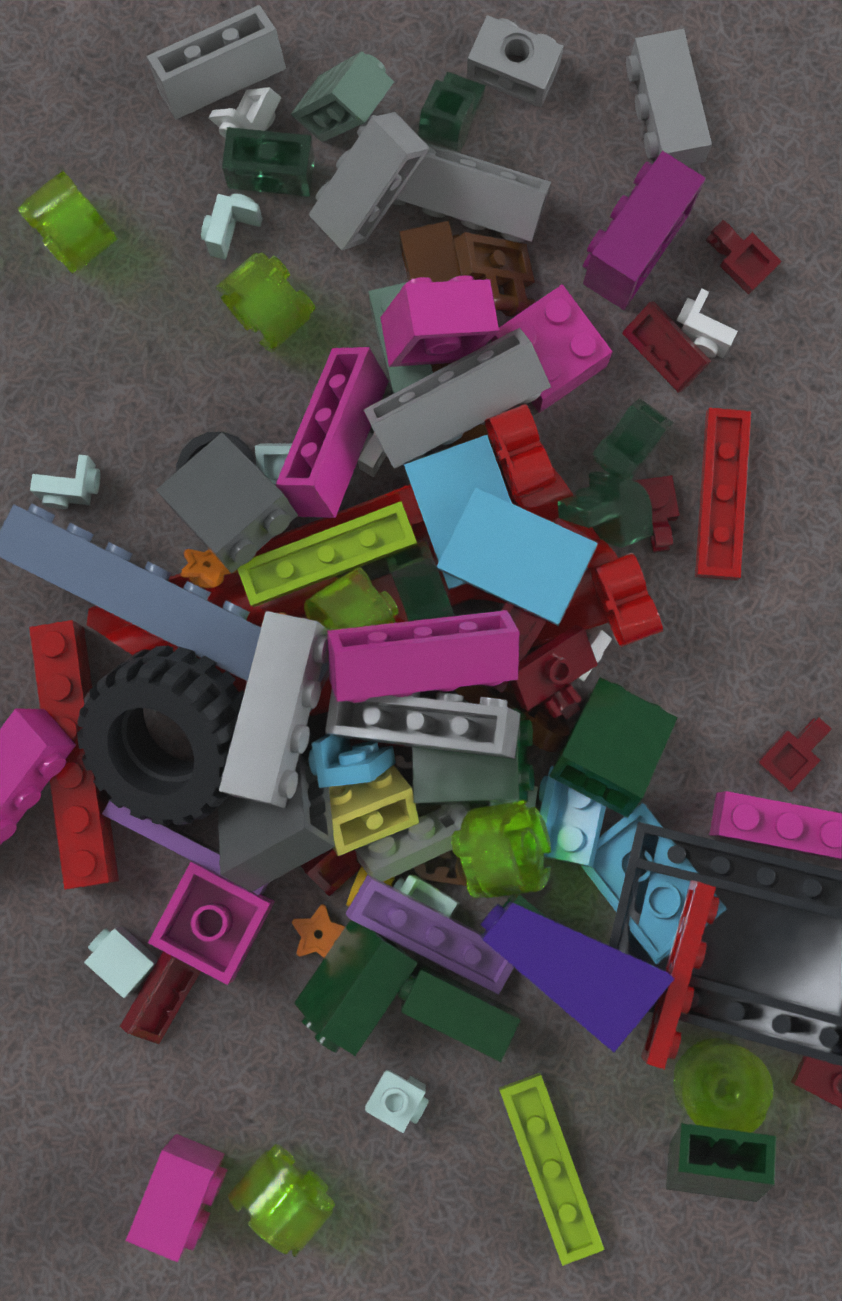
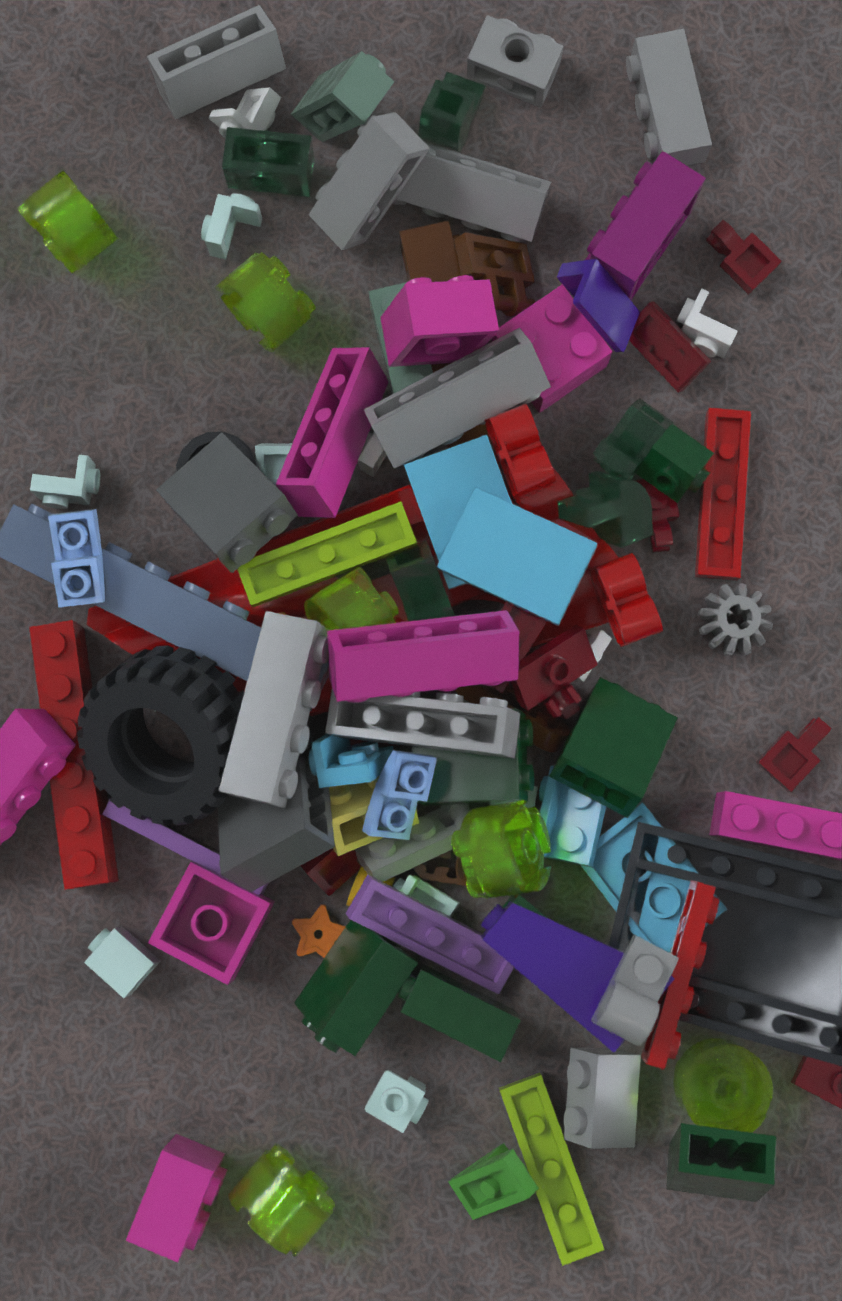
dark red plate [120,951,201,1044] -> none
orange plate [181,549,238,588] -> none
none -> light blue slope [48,509,105,608]
none -> light blue slope [362,750,437,840]
none -> bright green slope [448,1143,539,1220]
none -> dark purple panel [557,259,640,352]
none -> light grey brick [564,1048,641,1149]
none -> light grey plate [591,935,679,1046]
none -> dark green brick [636,424,714,503]
none -> light grey gear [698,583,773,657]

